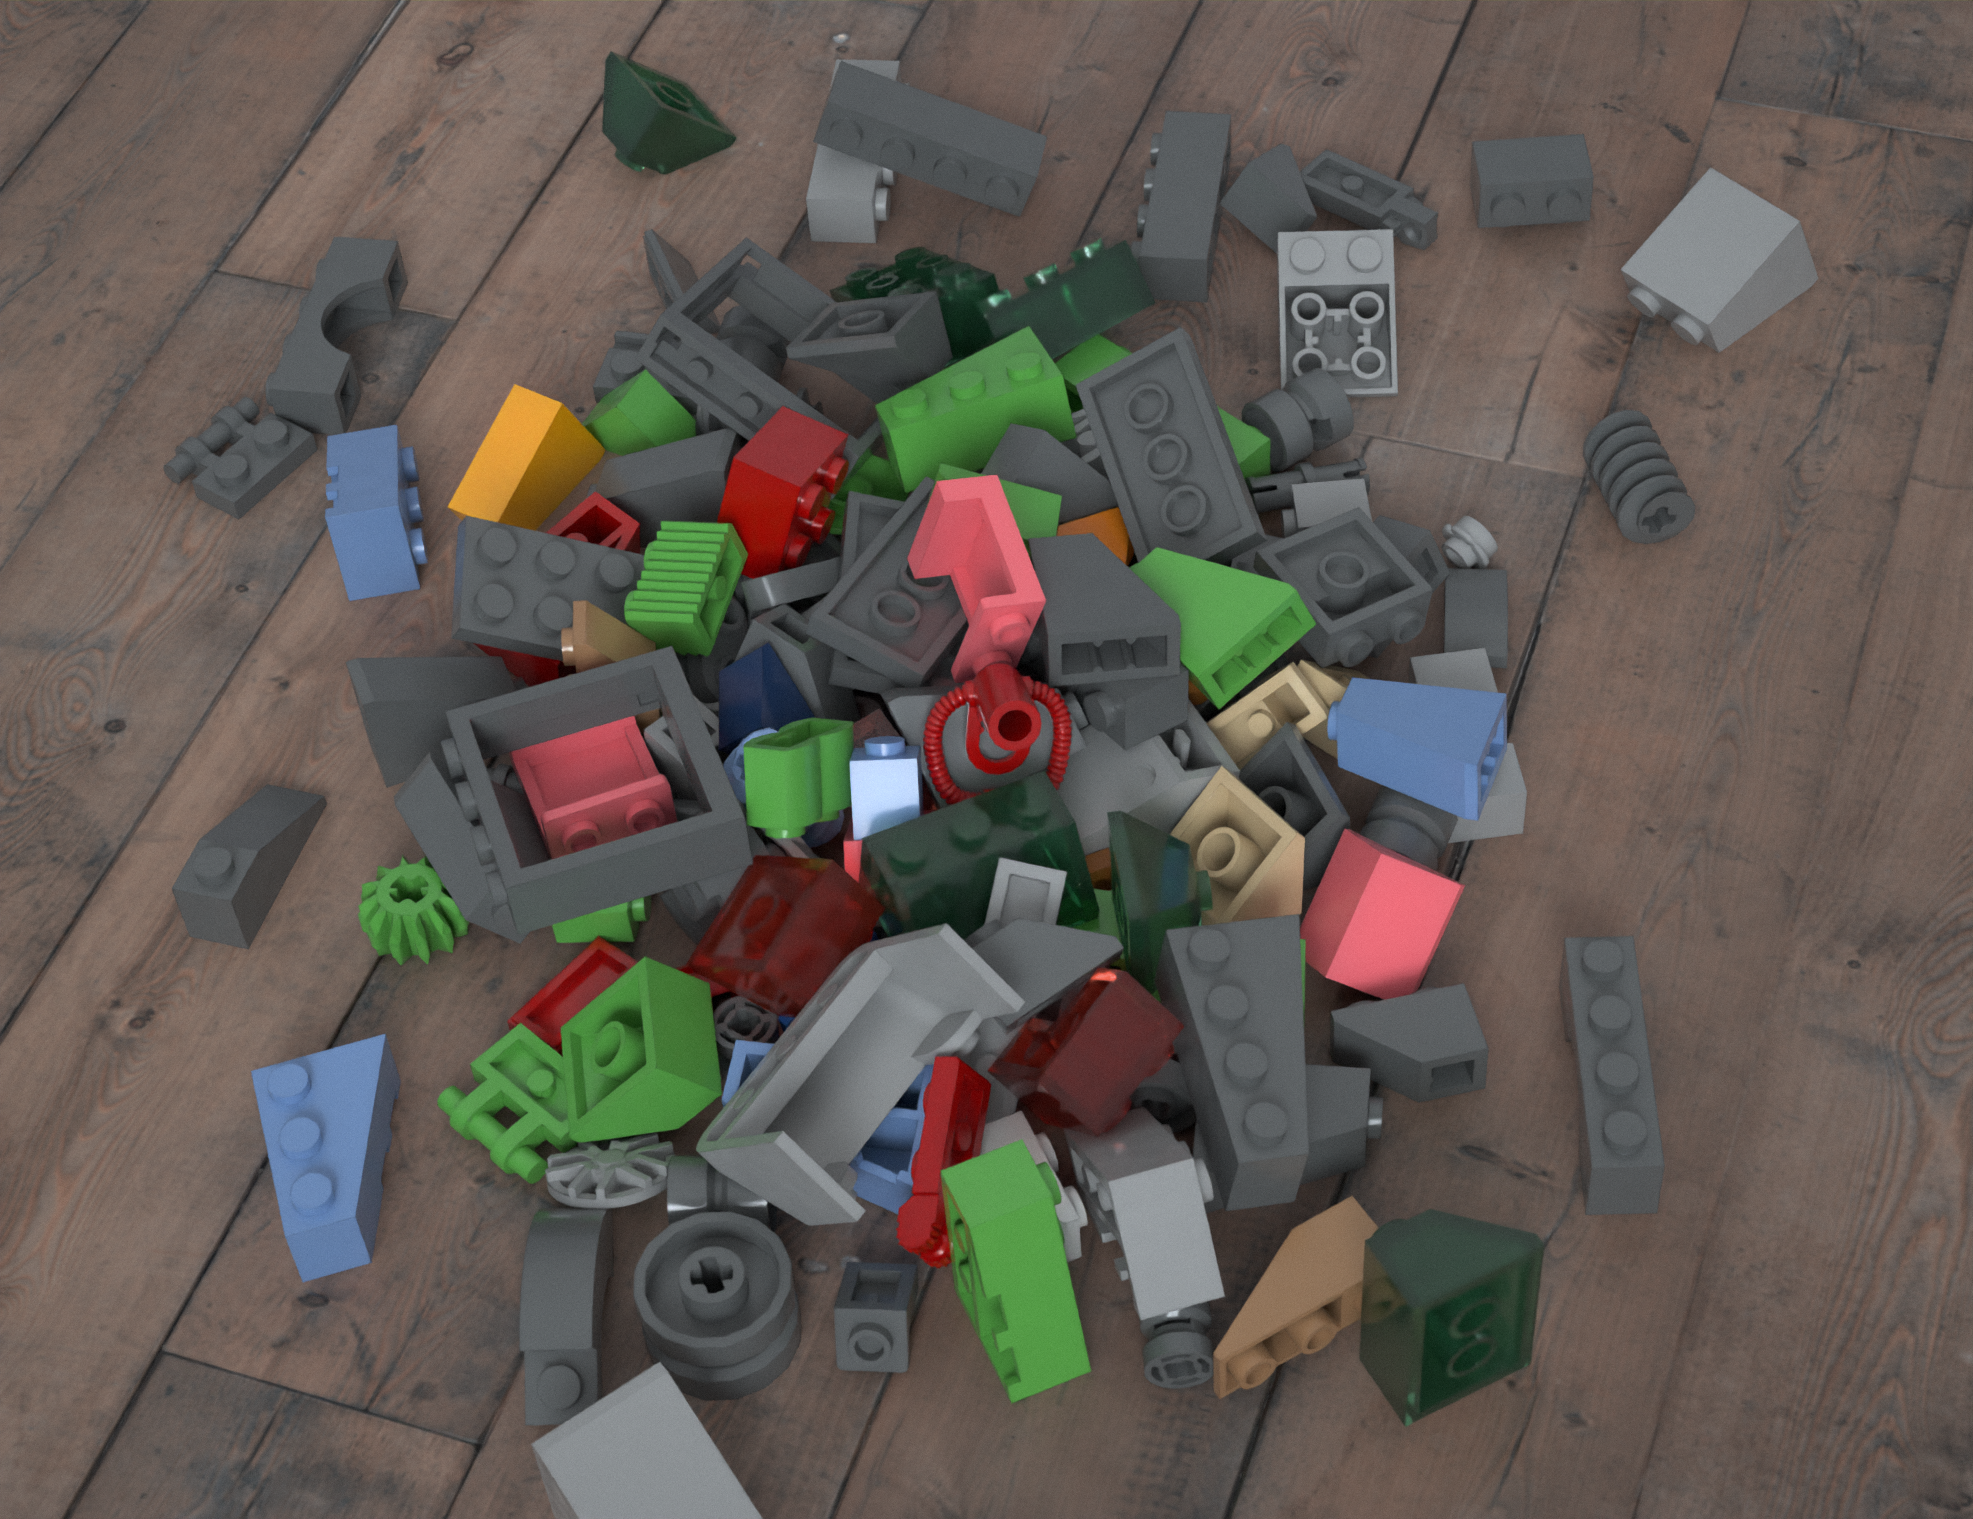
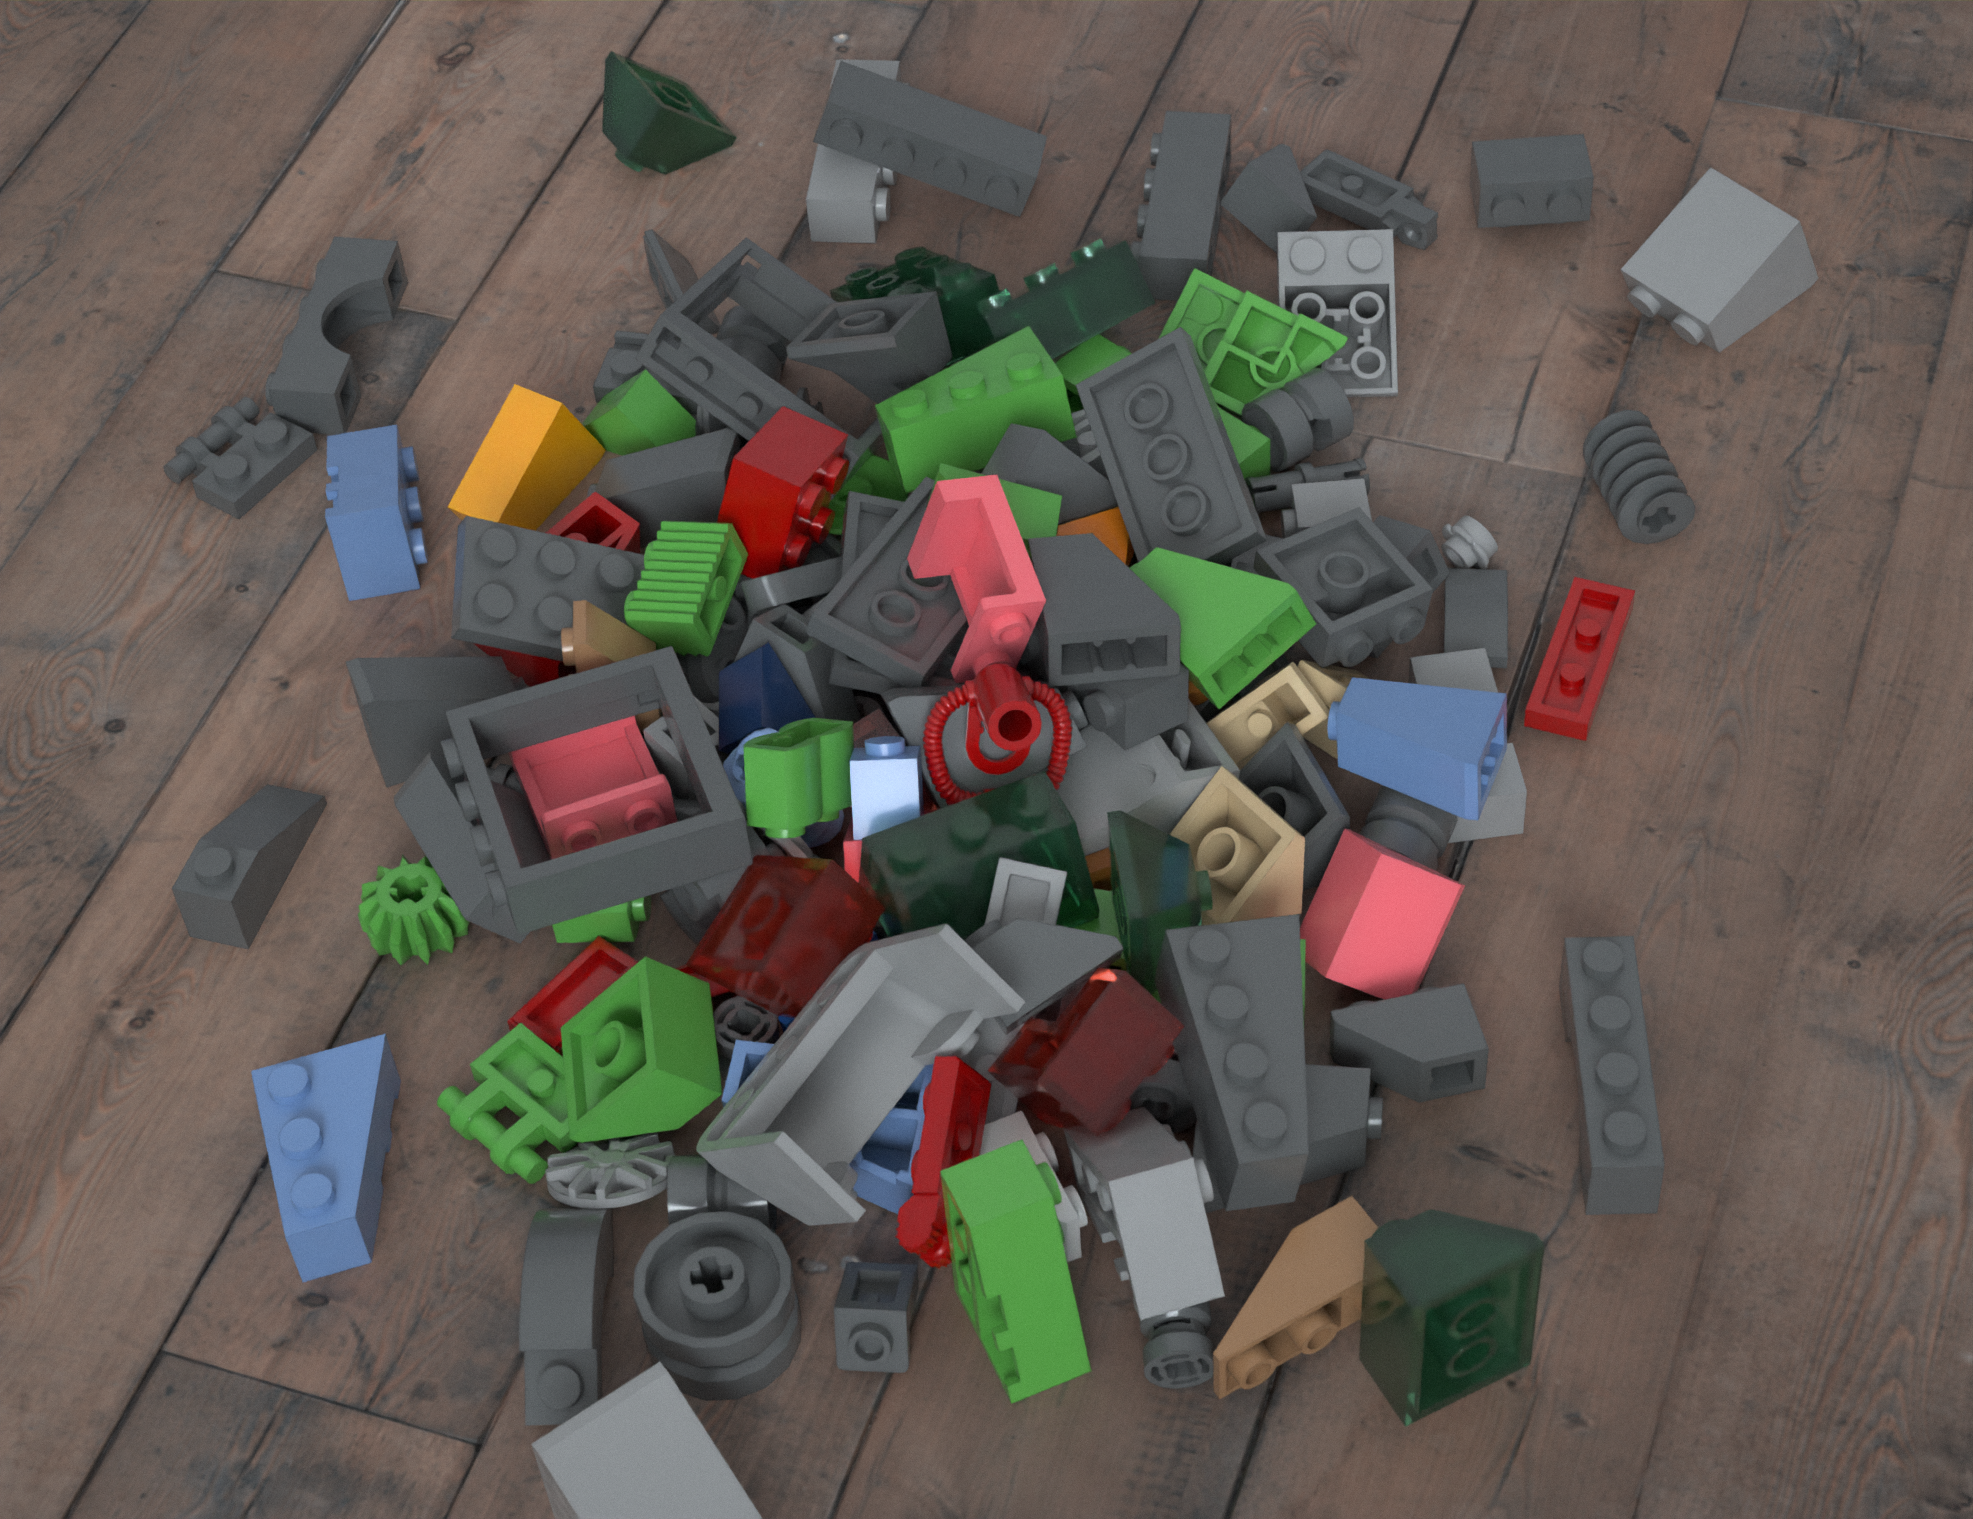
none -> bright green slope [1158,268,1348,417]
none -> red plate [1524,577,1635,741]

